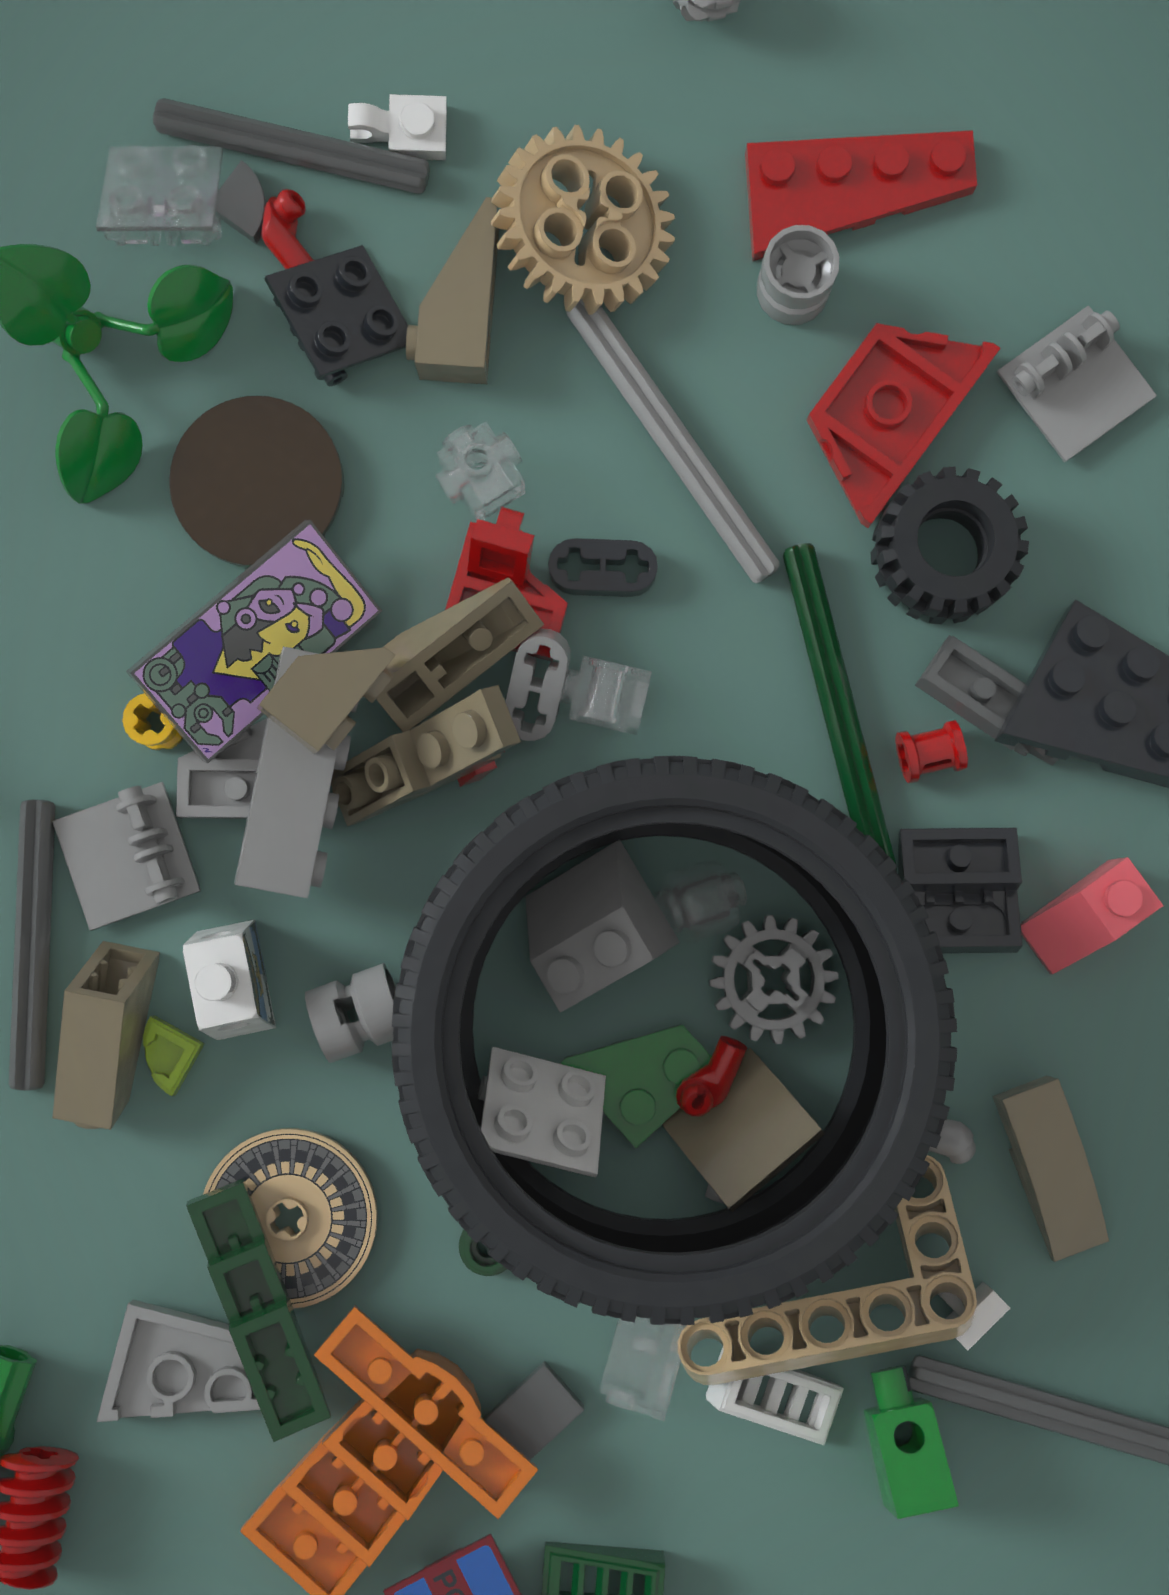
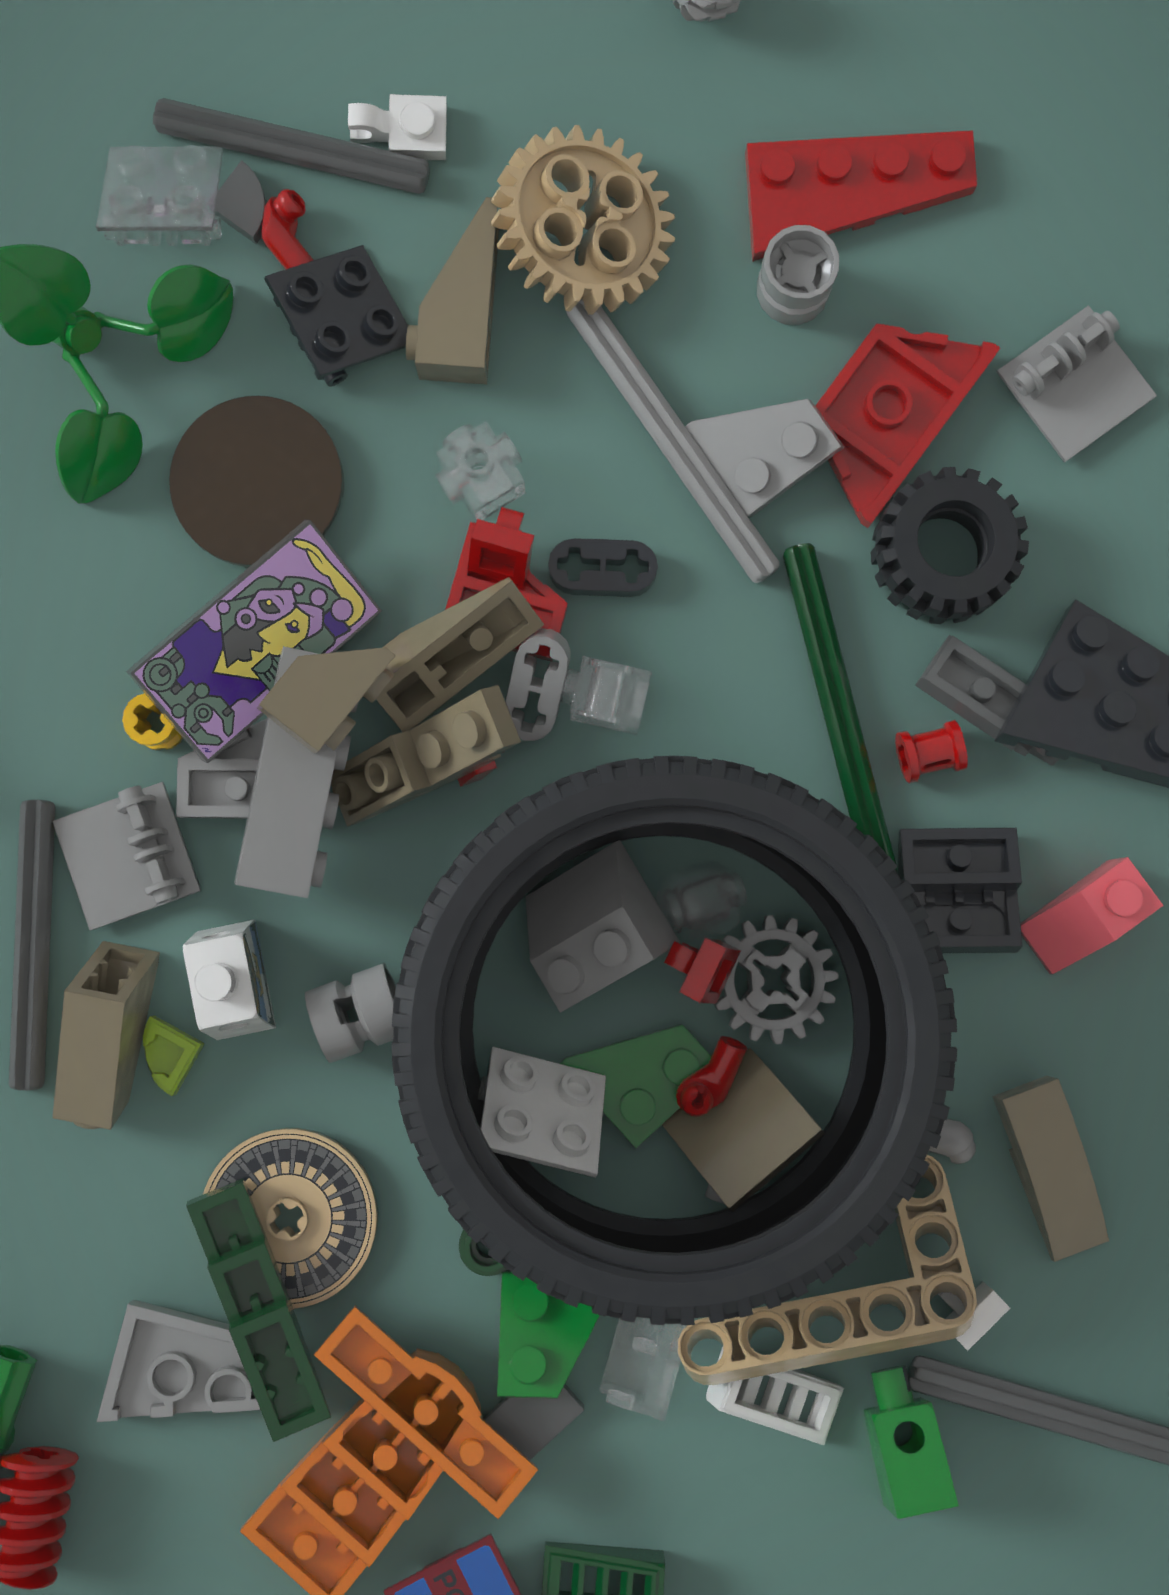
none -> green wing [497,1272,600,1399]
none -> red tile [664,937,741,1004]
none -> light grey wing [685,399,844,517]

